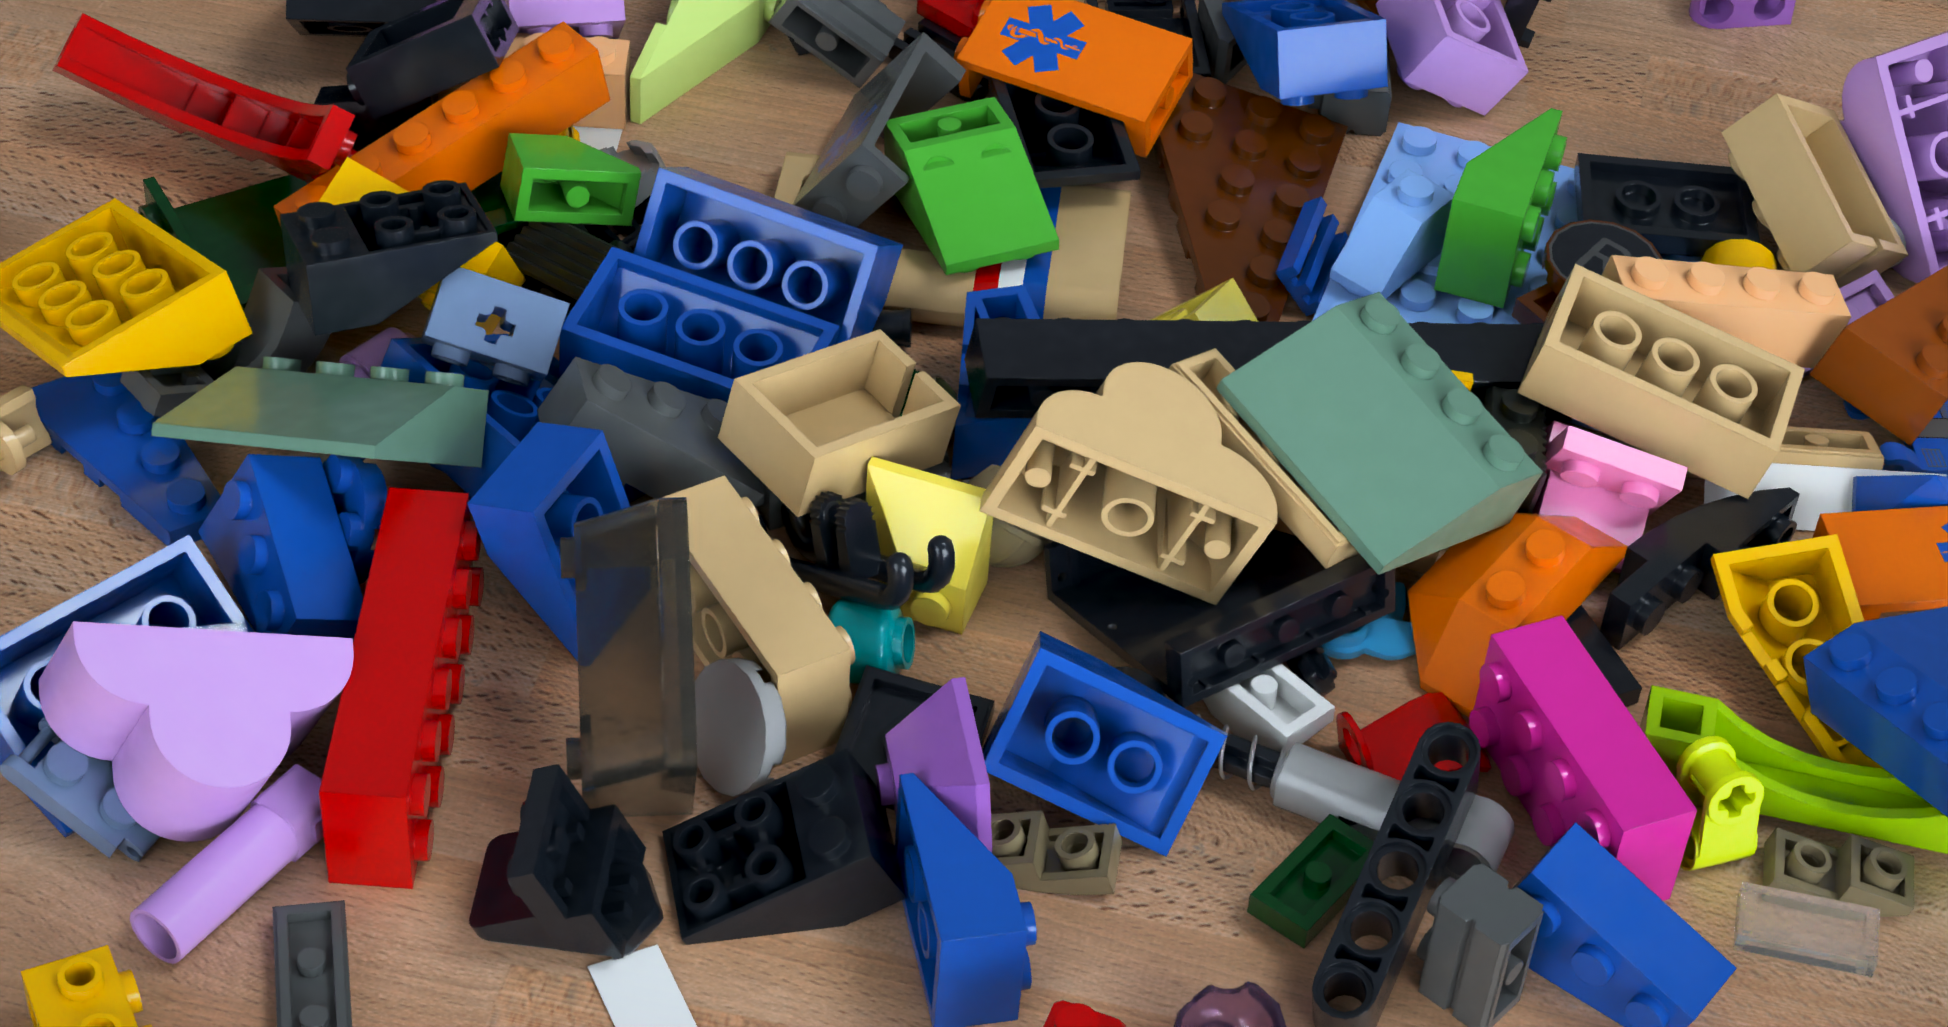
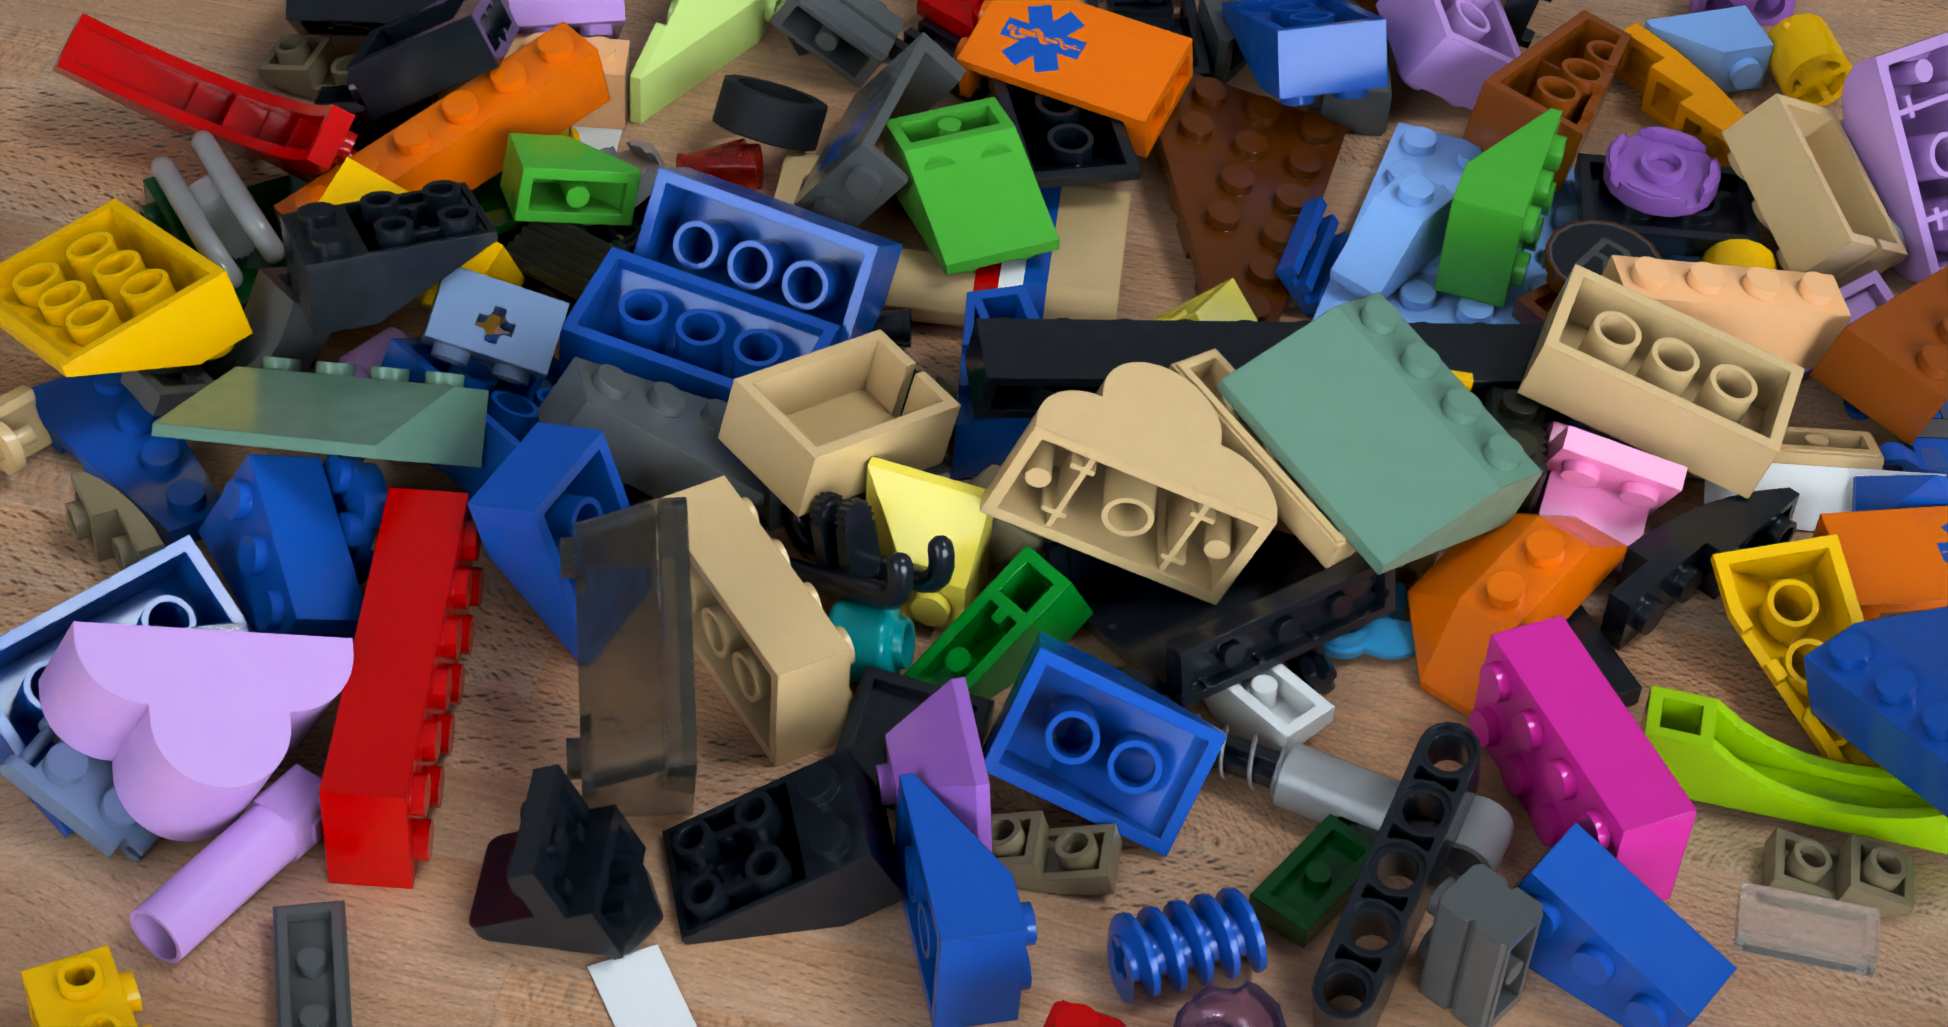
light grey tile [688,658,786,797] -> none
red piece [1336,692,1492,781] -> none
neon yellow piece [1676,736,1764,871] -> none
none -> dark tan slope [65,471,164,571]
none -> light grey piece [151,130,285,290]
none -> dark tan slope [257,34,354,101]
none -> clear red cone [676,138,764,190]
none -> black tyre [712,74,828,152]
none -> green slope [903,545,1094,699]
none -> blue piece [1107,887,1267,1004]
none -> dark orange wedge [1463,10,1632,192]
none -> medium lavender tile [1602,126,1721,217]
none -> light orange slope [1615,22,1755,200]
none -> light blue slope [1645,5,1774,94]
none -> yellow piece [1767,13,1852,107]

